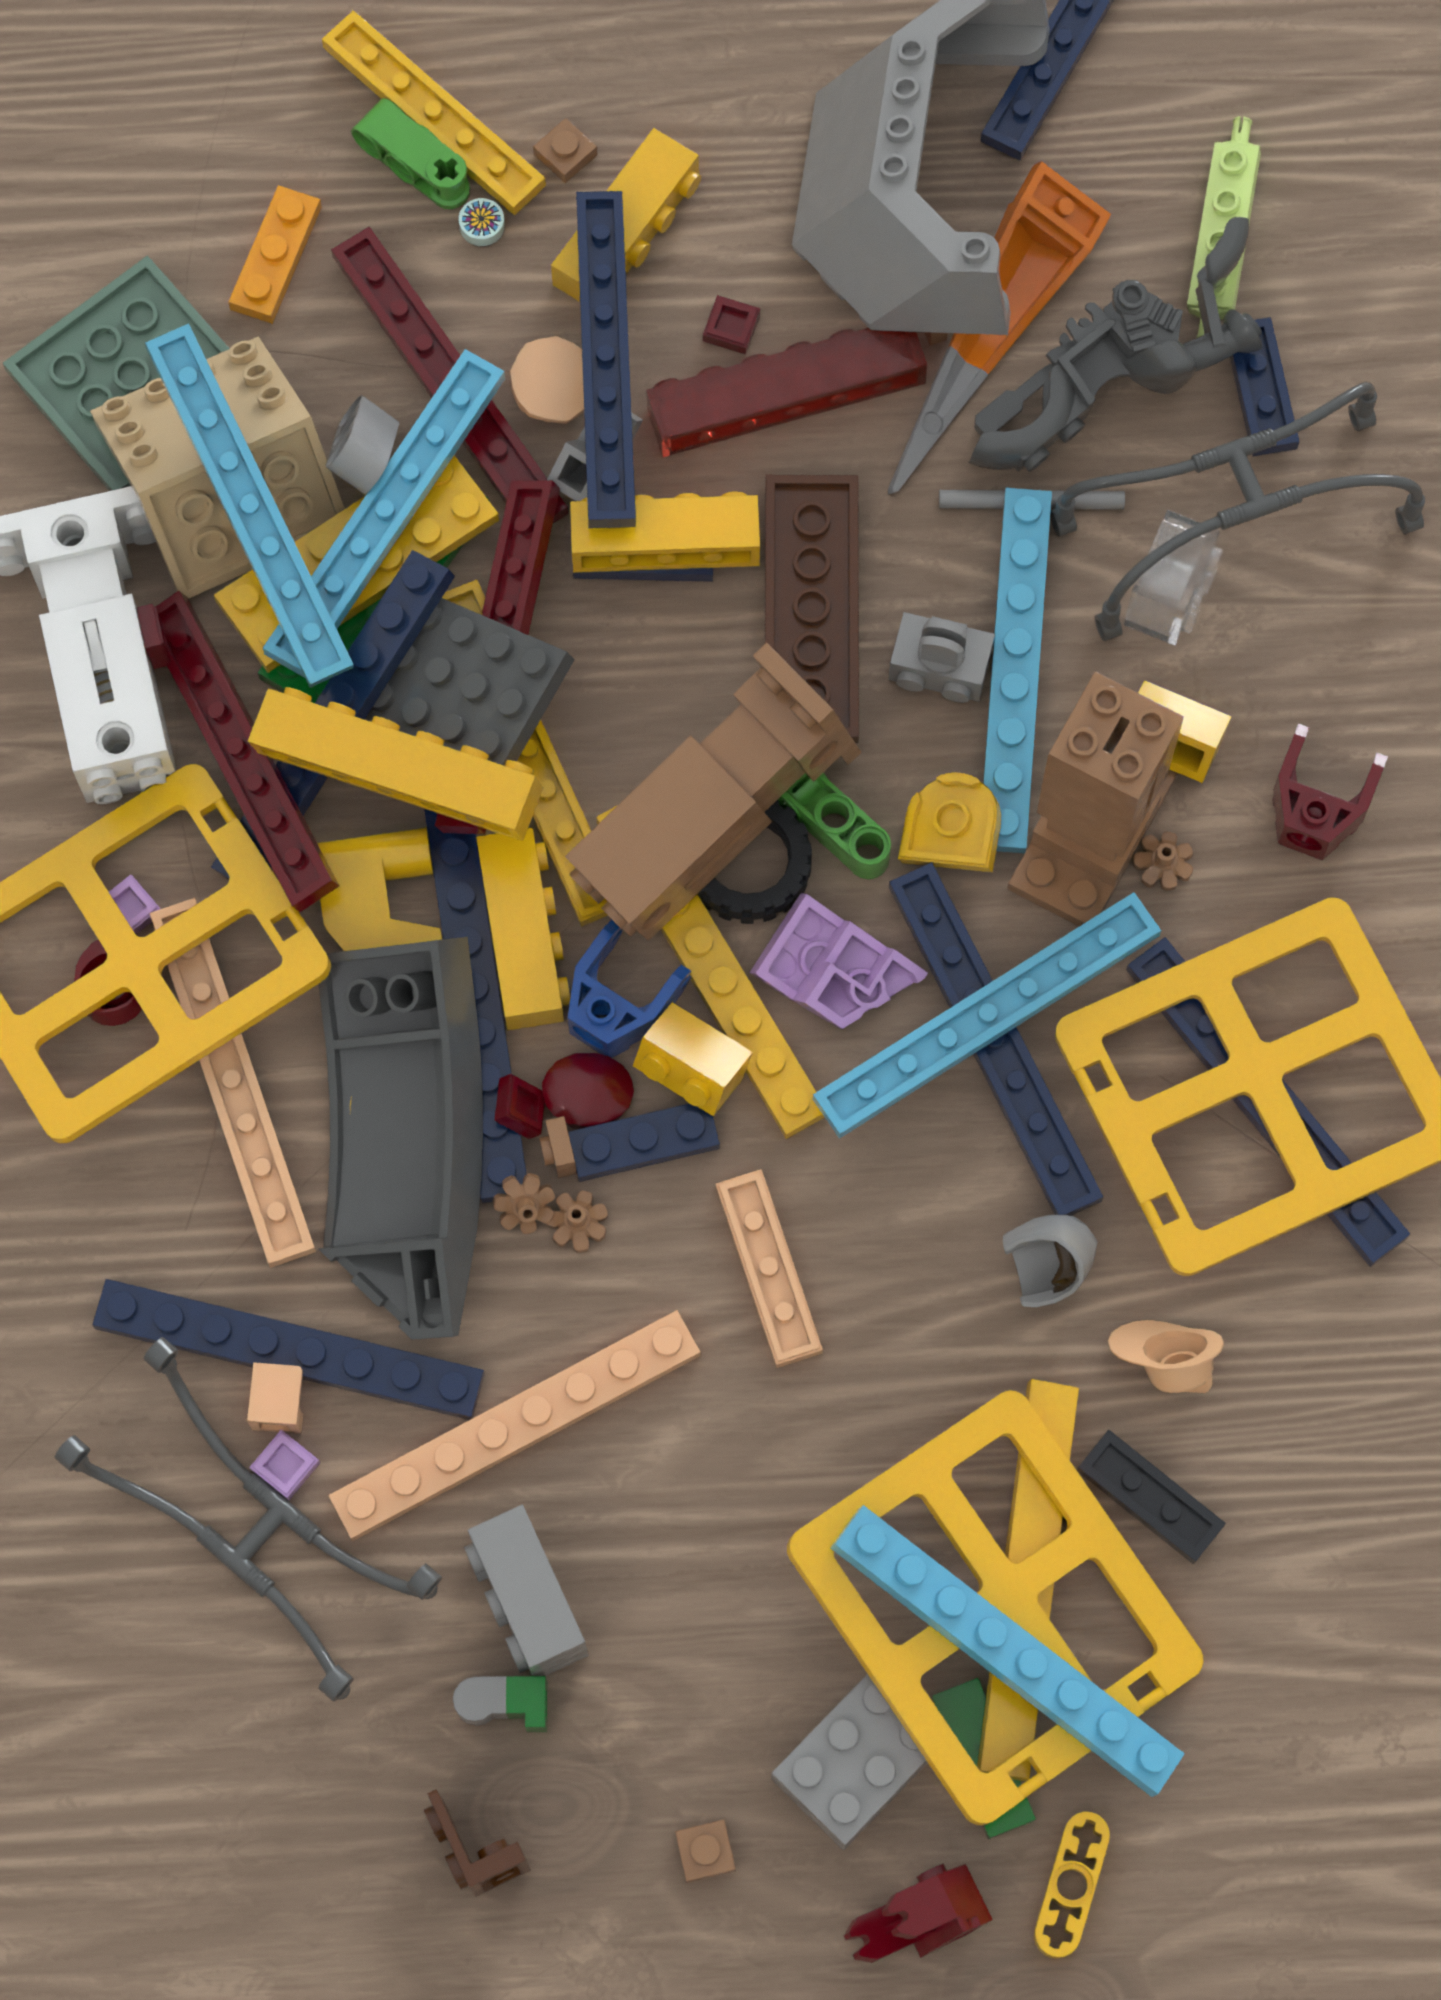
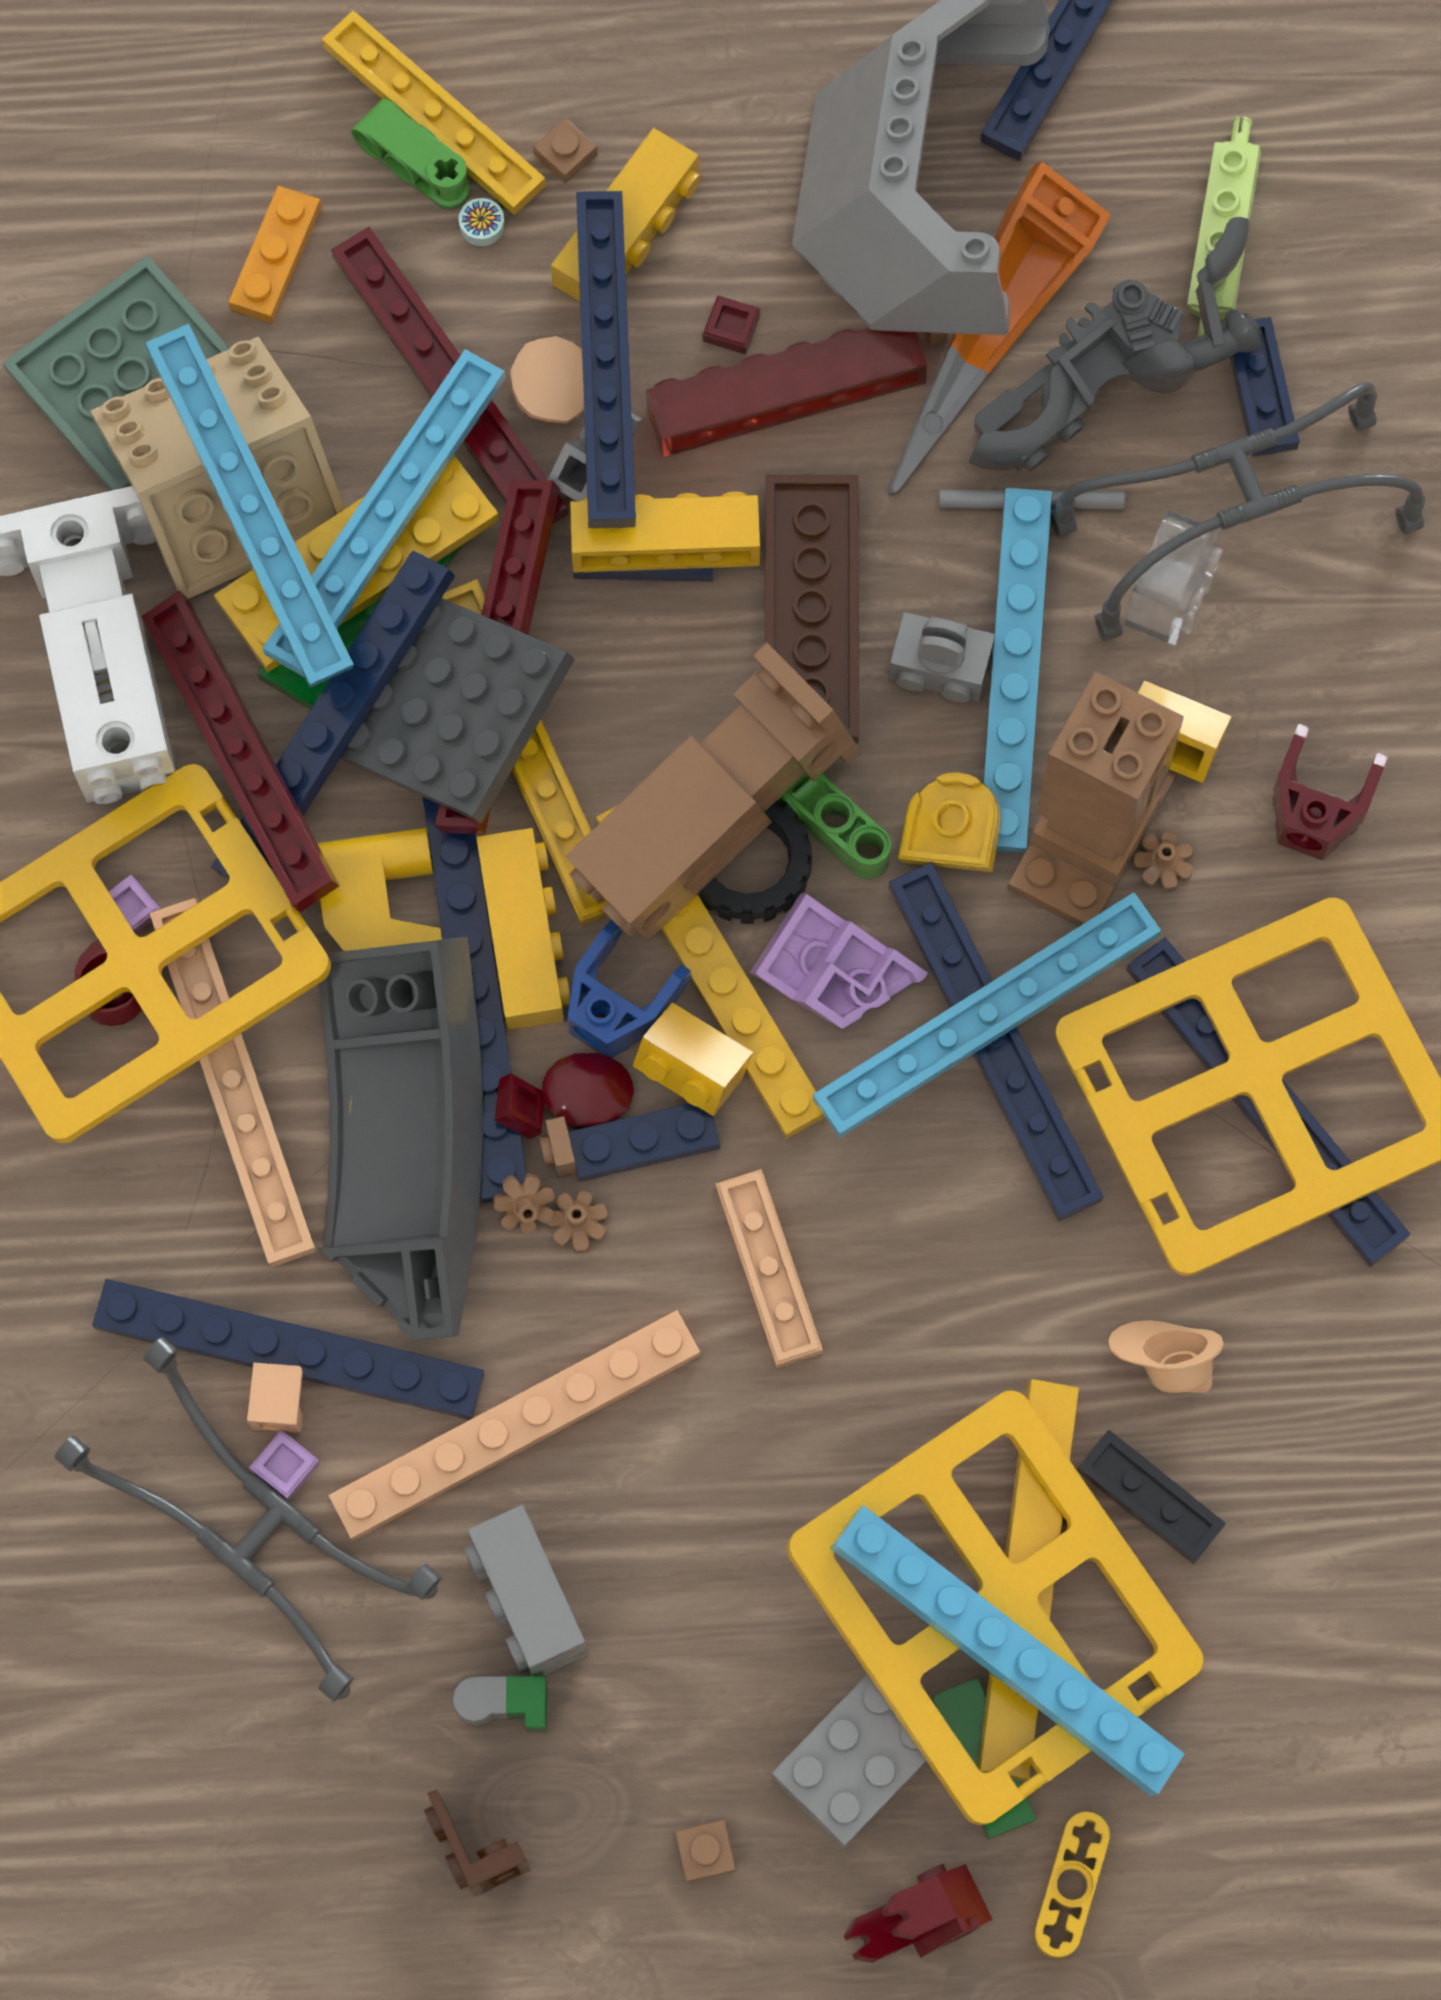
dark red tile [136,603,171,669] -> none
yellow brick [248,687,543,841] -> none
light grey beam [326,395,399,494] -> none
light grey piece [1003,1215,1098,1307] -> none

